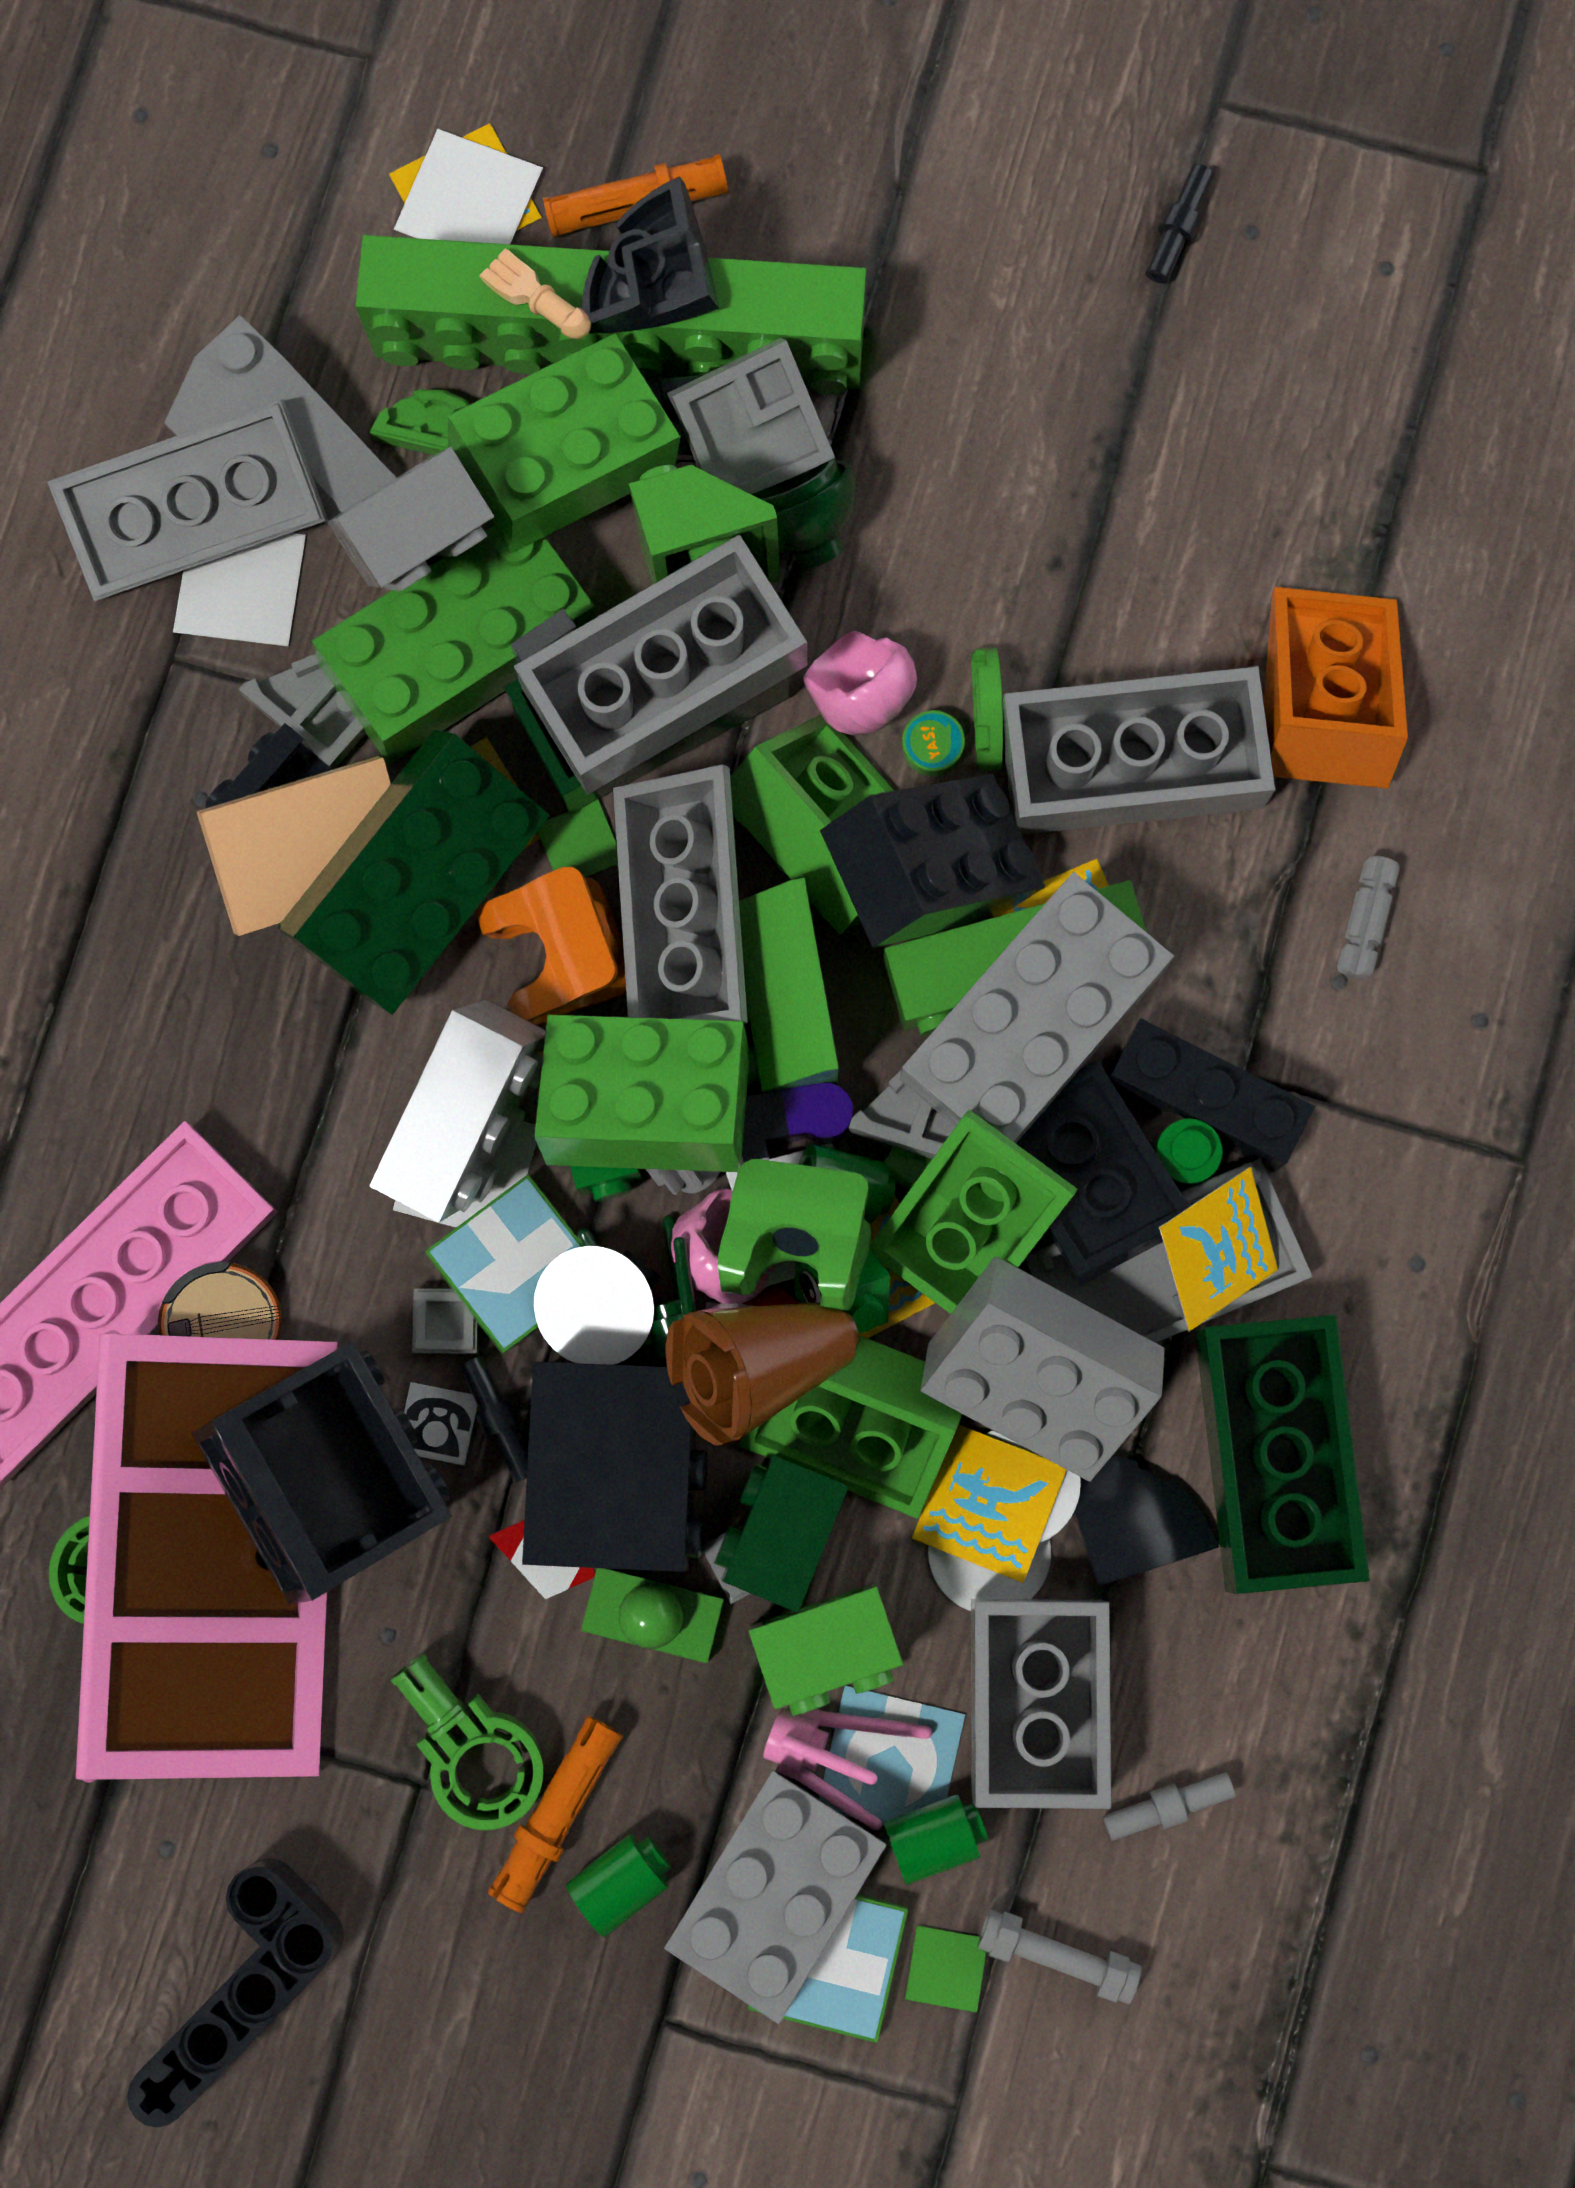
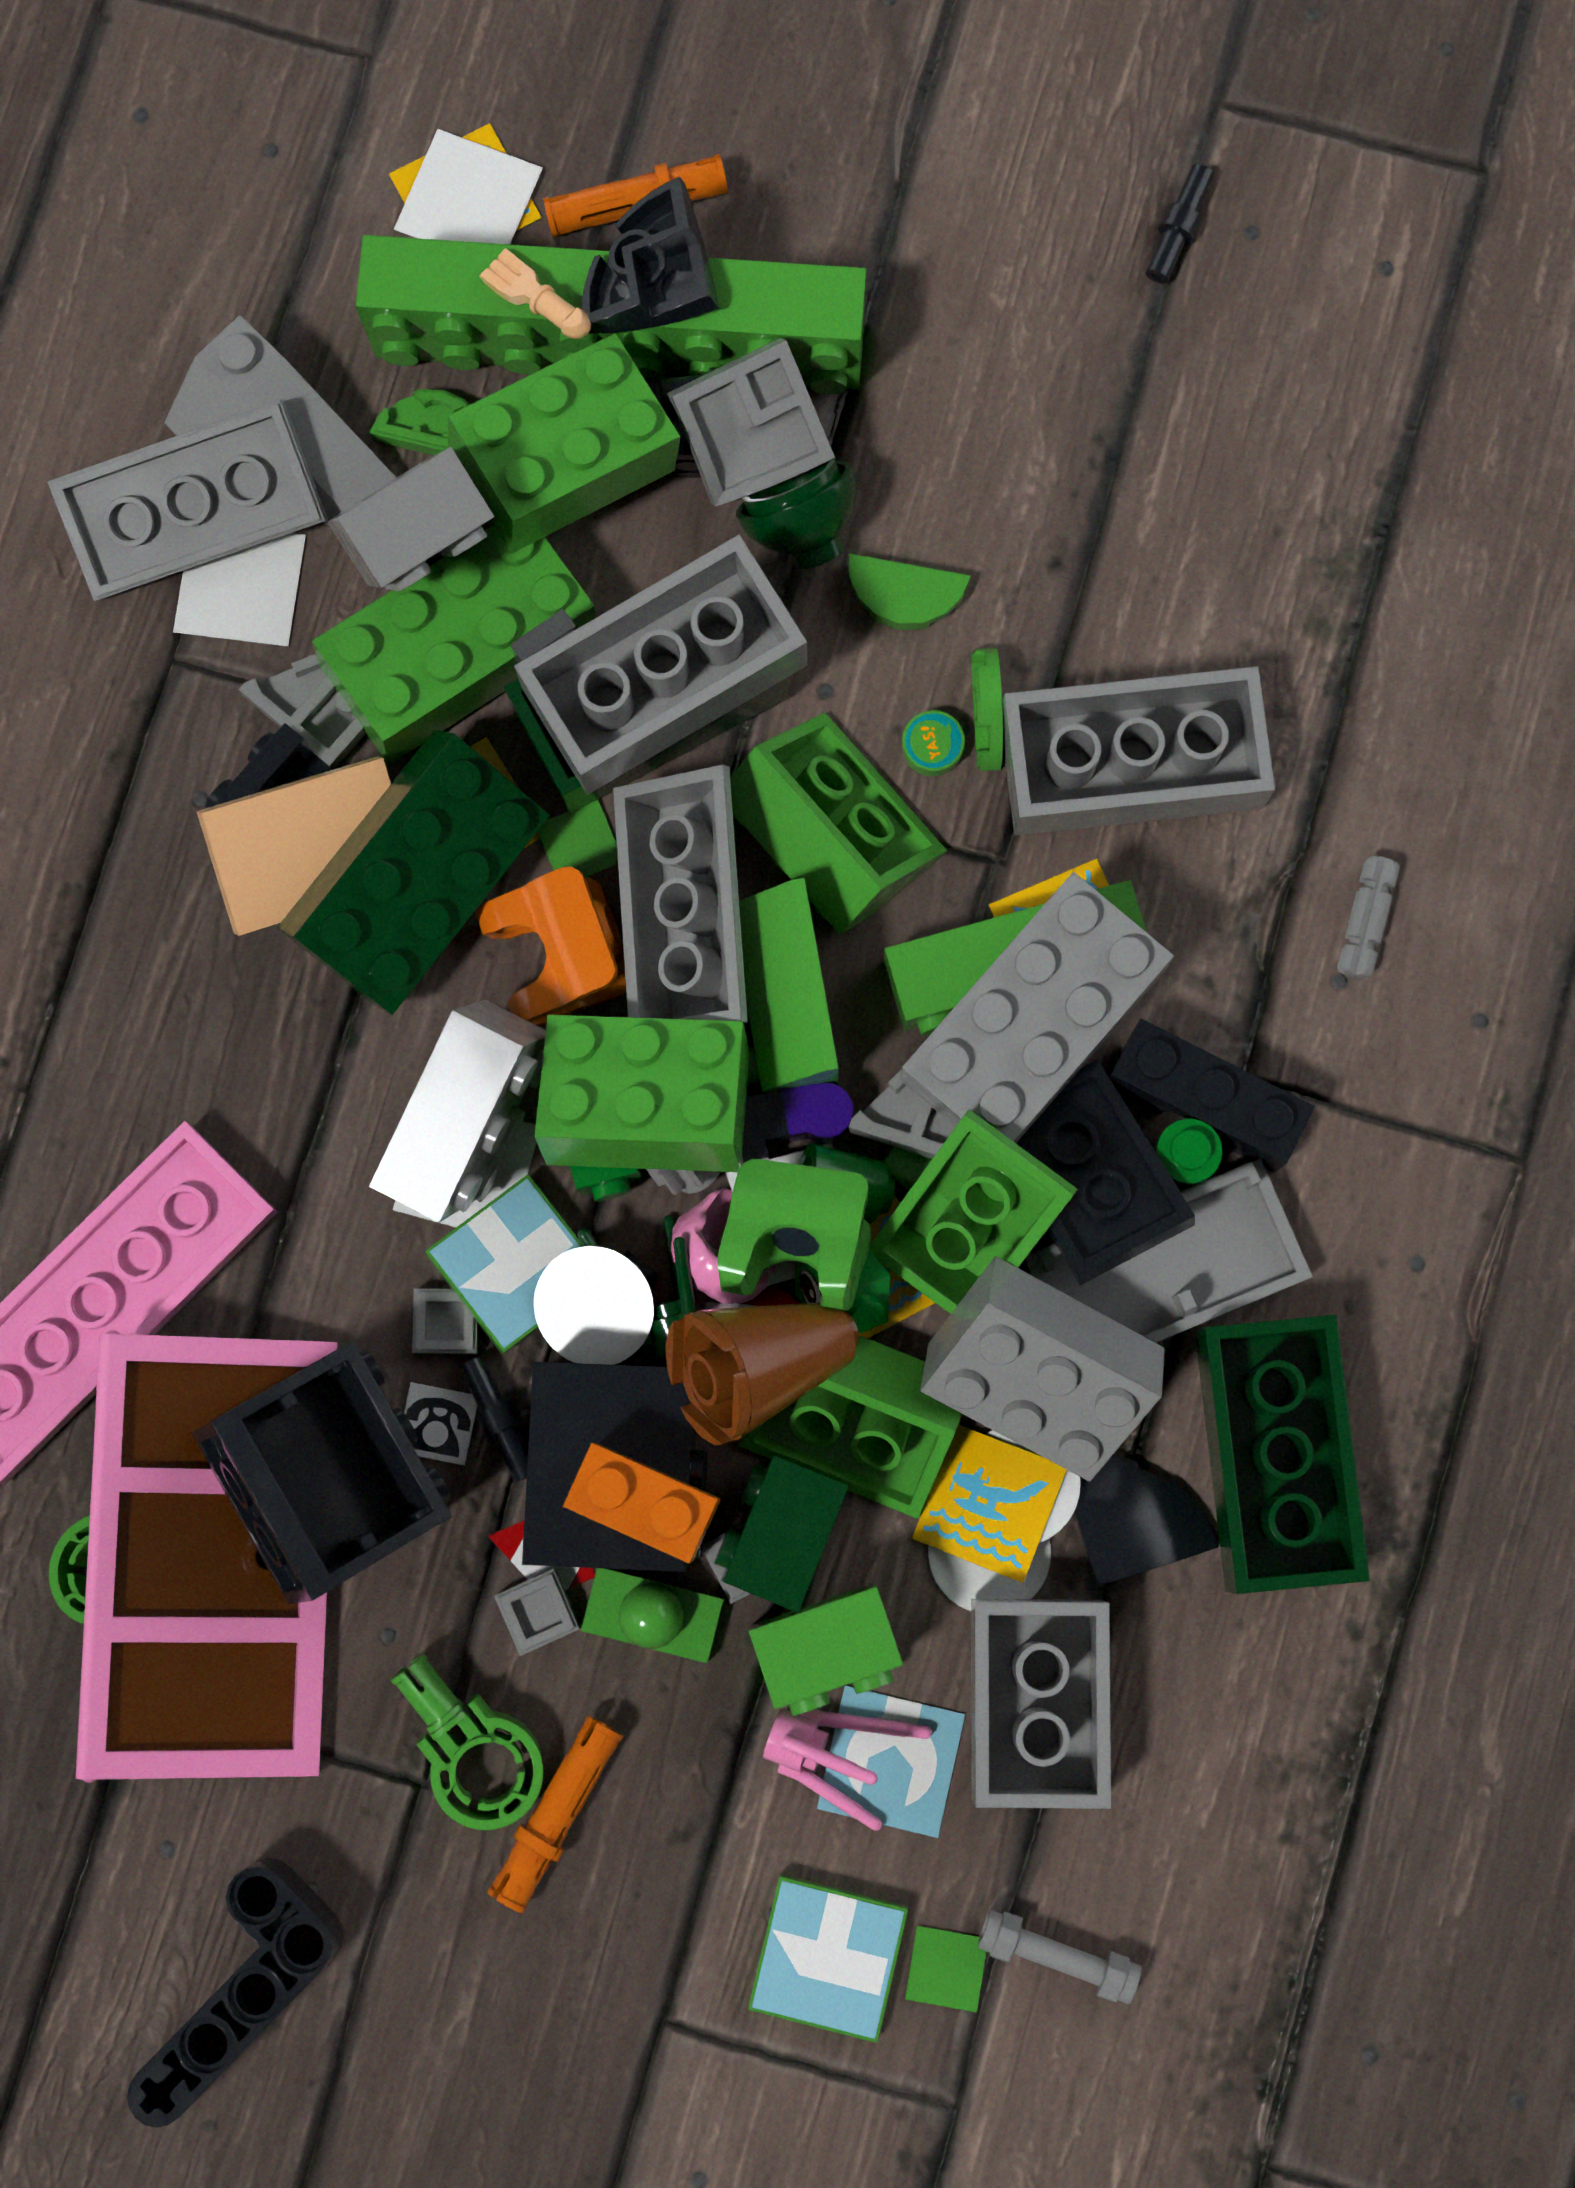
tan sticker [158,1262,282,1340] -> none
green brick [566,1833,672,1938] -> none
bright green slope [629,465,780,584] -> none
light grey brick [664,1771,887,2024] -> none
bright pink hair [803,631,917,735] -> none
black brick [820,774,1045,948] -> none
green brick [883,1794,989,1886] -> none
light grey bar [1102,1772,1236,1842] -> none
yellow sticker [1159,1166,1278,1331] -> none
orange slope [1264,587,1408,789] -> none
none -> light grey tile [494,1568,582,1656]
none -> orange brick [563,1443,721,1564]
none -> bright green tile [849,553,971,630]

